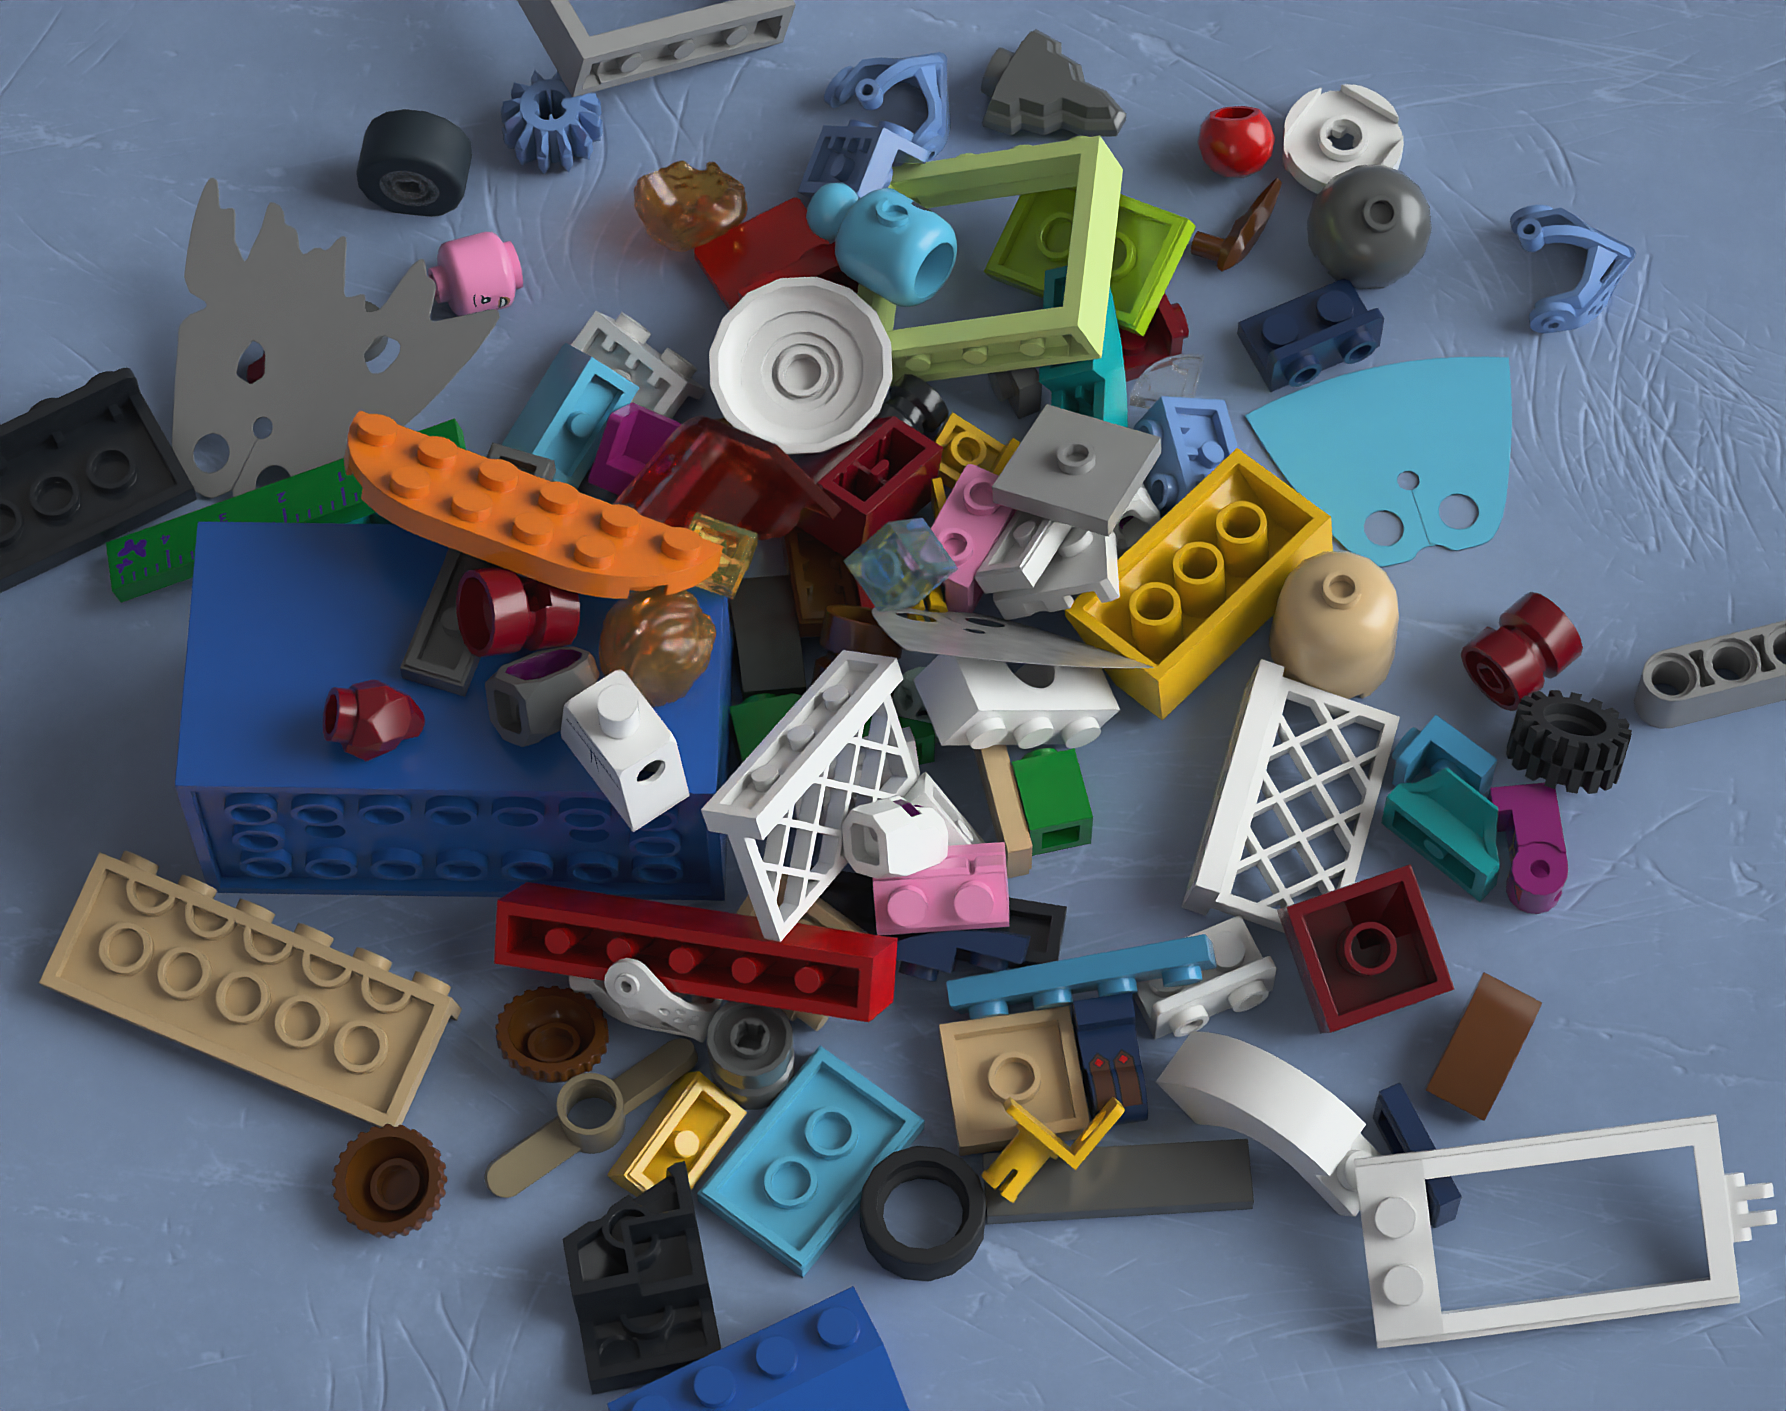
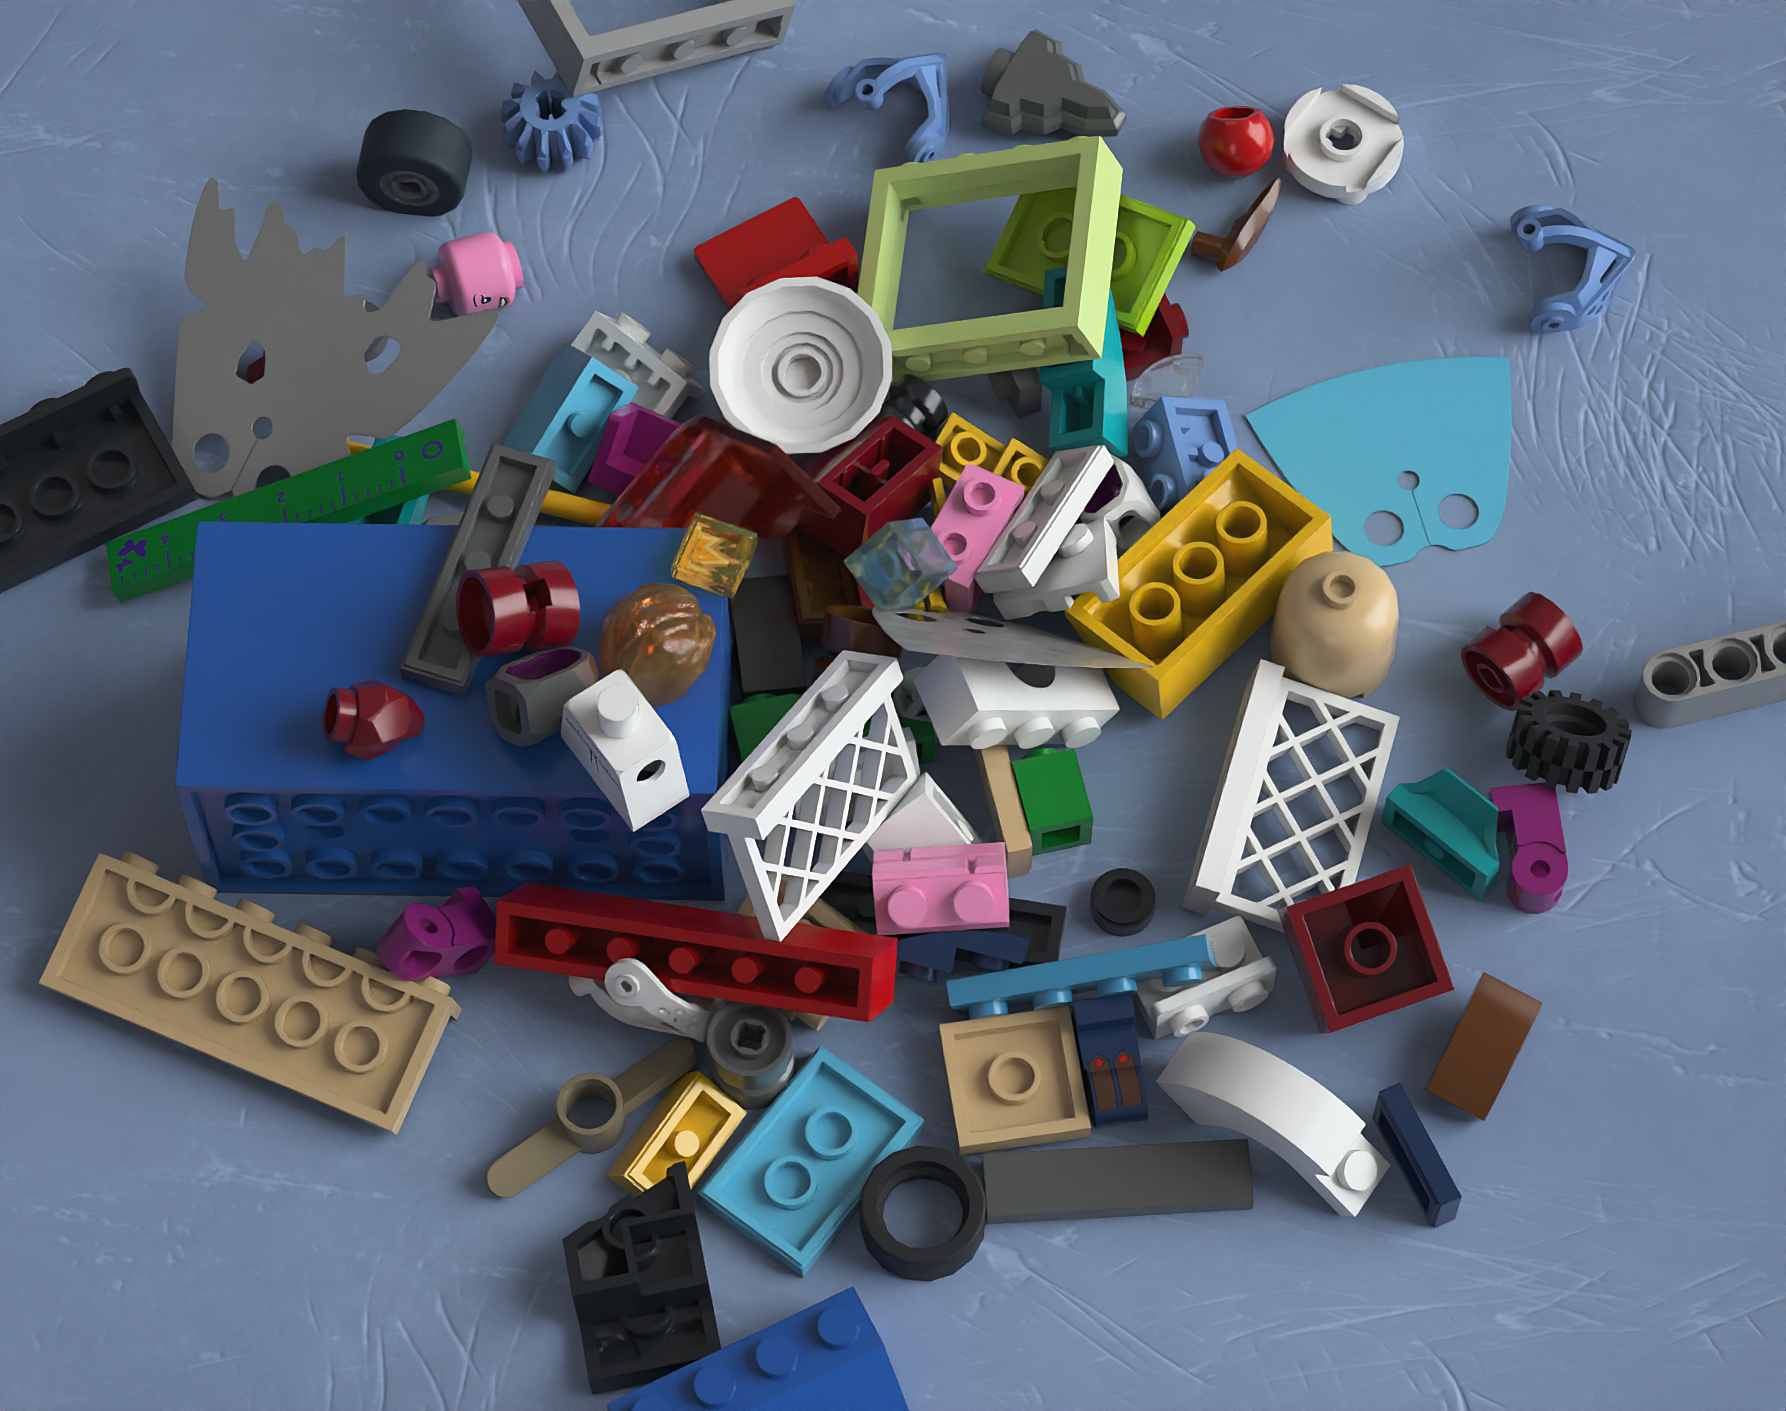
reddish brown hat [332,1124,447,1239] -> none
orange plate [344,410,723,599] -> none
reddish brown hat [495,986,610,1083] -> none
clear orange hair [634,160,748,252] -> none
medium blue bracket [797,120,929,199] -> none
medium azure piece [806,183,957,307] -> none
white rock [841,795,948,879] -> none
yellow bracket [981,1097,1125,1203] -> none
light grey plate [992,404,1162,537] -> none
dark blue bracket [1237,279,1384,392] -> none
dark grey cylinder [1307,164,1432,289] -> none
white animal [1354,1114,1777,1349] -> none
dark azure bracket [1392,715,1498,795] -> none
none -> magenta leg [377,886,496,981]
none -> black tile [1090,868,1155,937]

